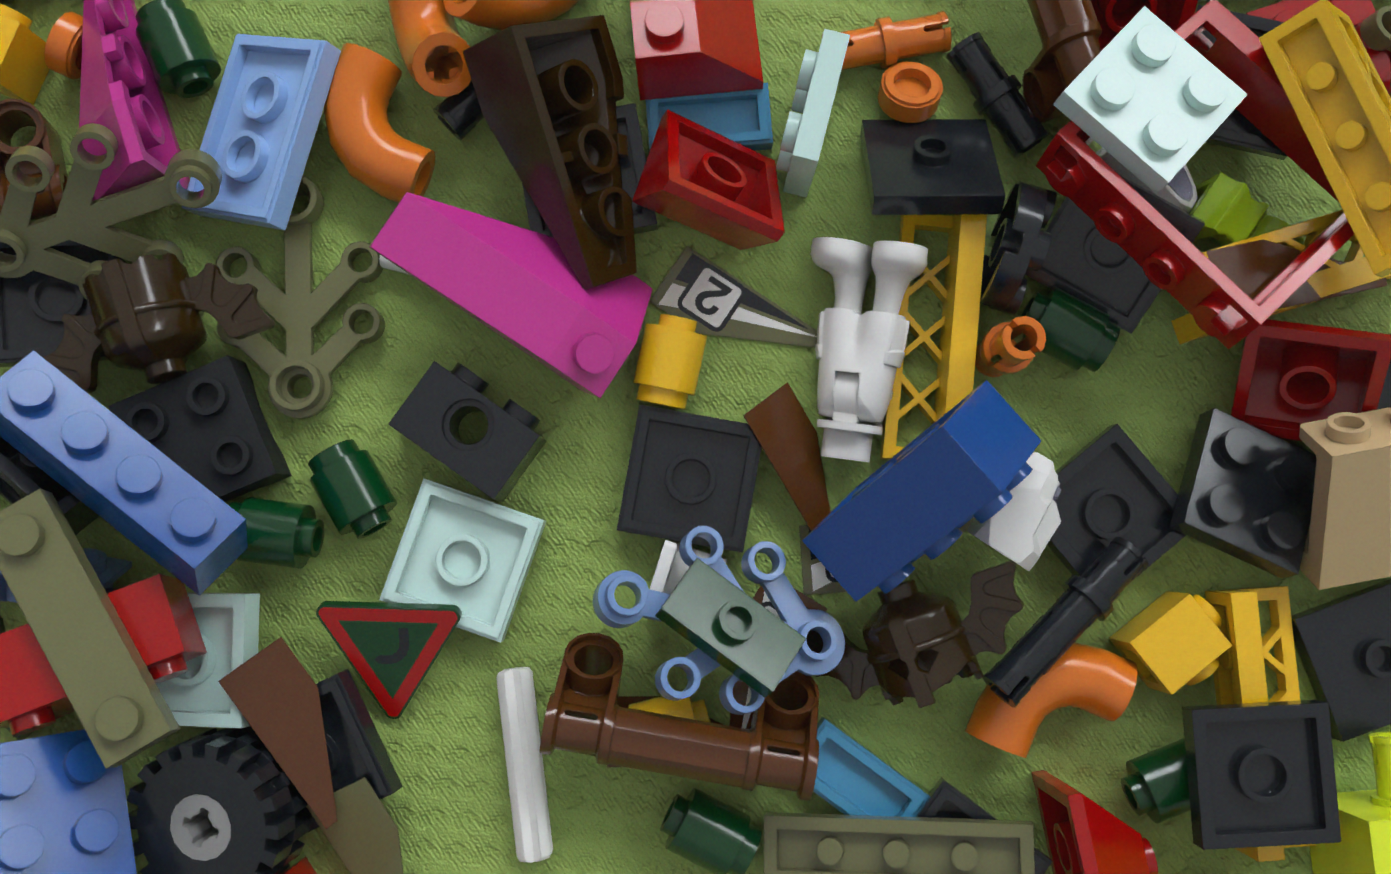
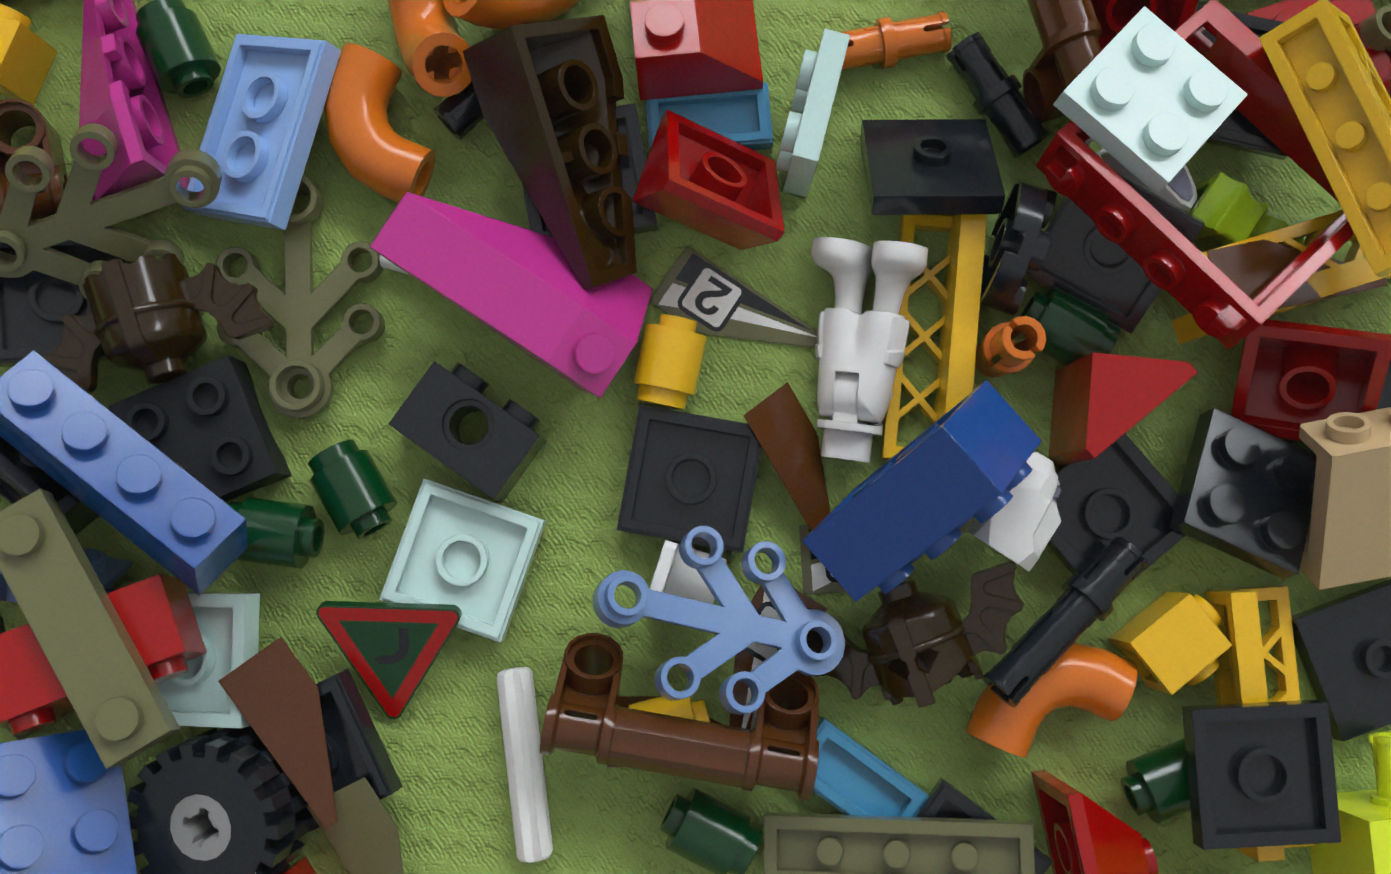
orange tile [44,11,83,80] -> none
plate [655,558,806,698] -> none
orange tile [878,61,943,123] -> none
none -> red slope [1048,352,1198,467]

